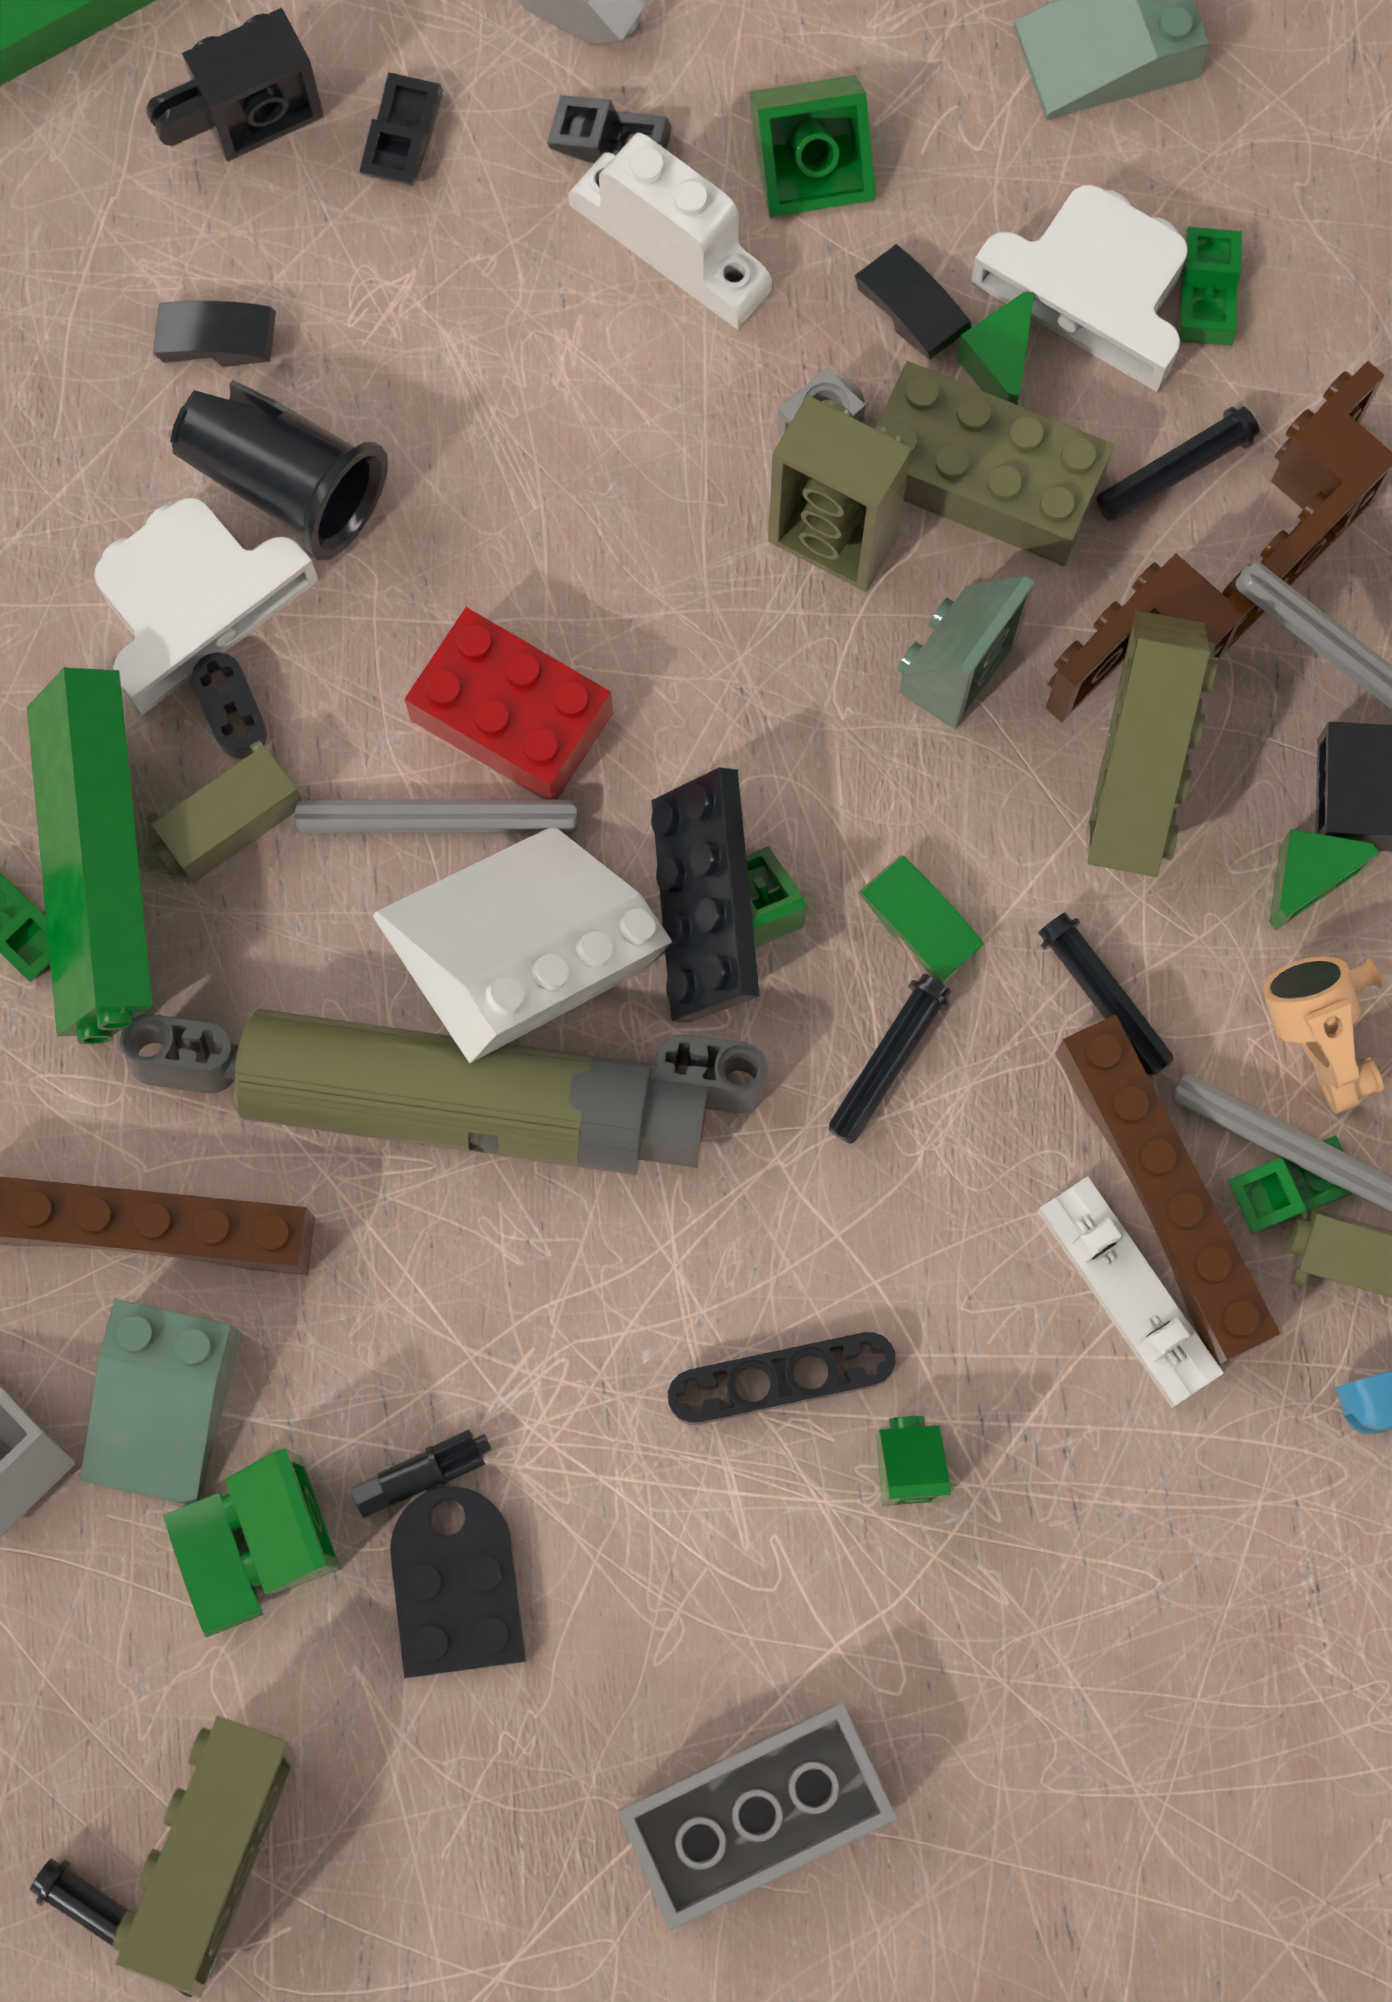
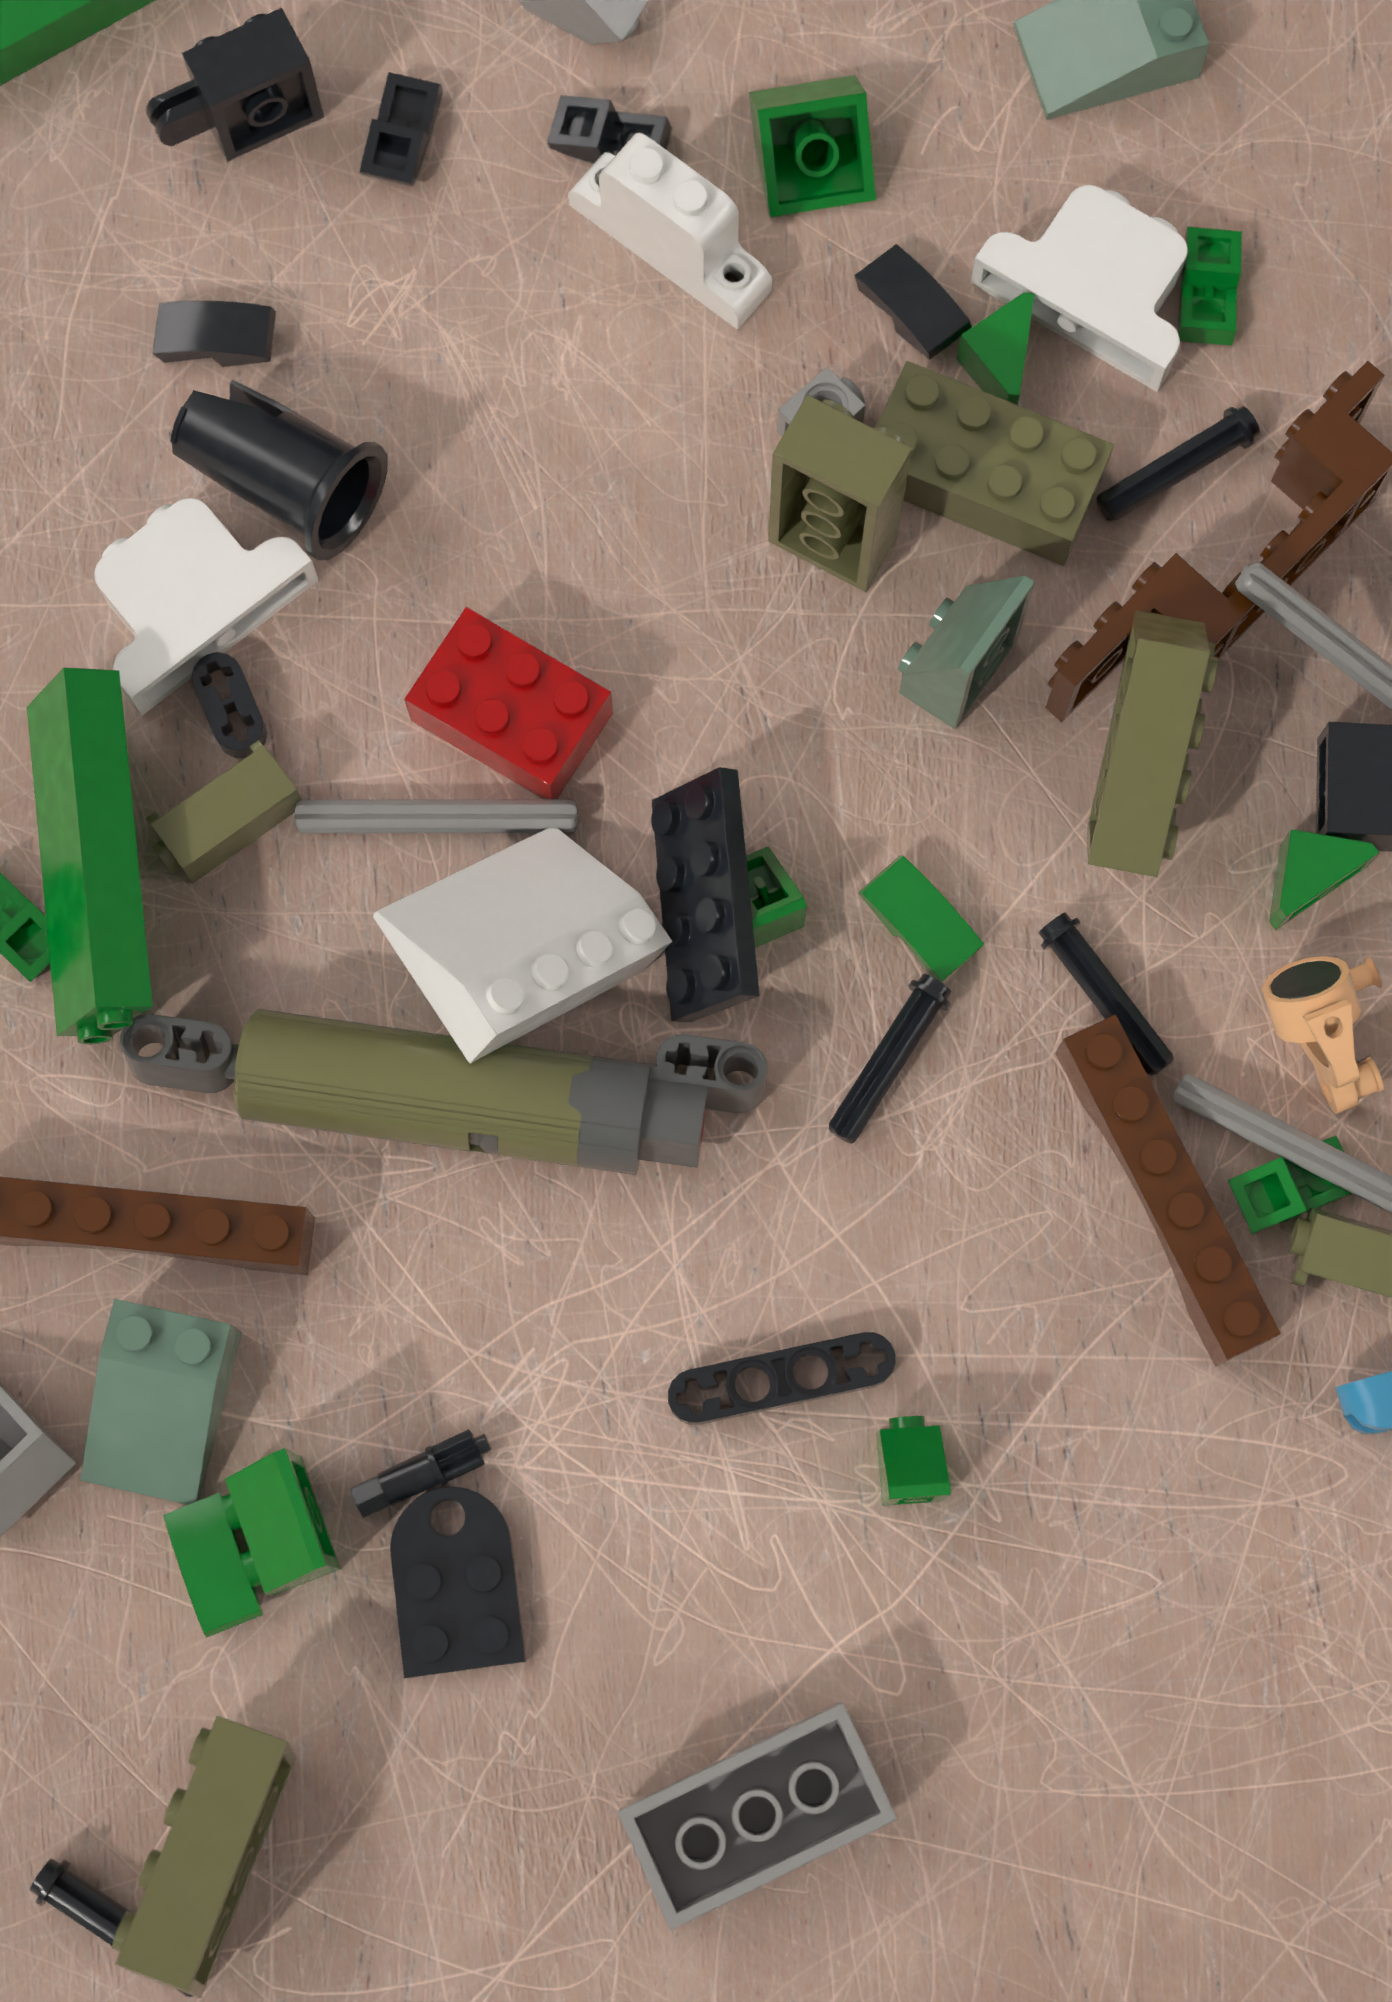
white hinge [1037,1176,1224,1408] -> none

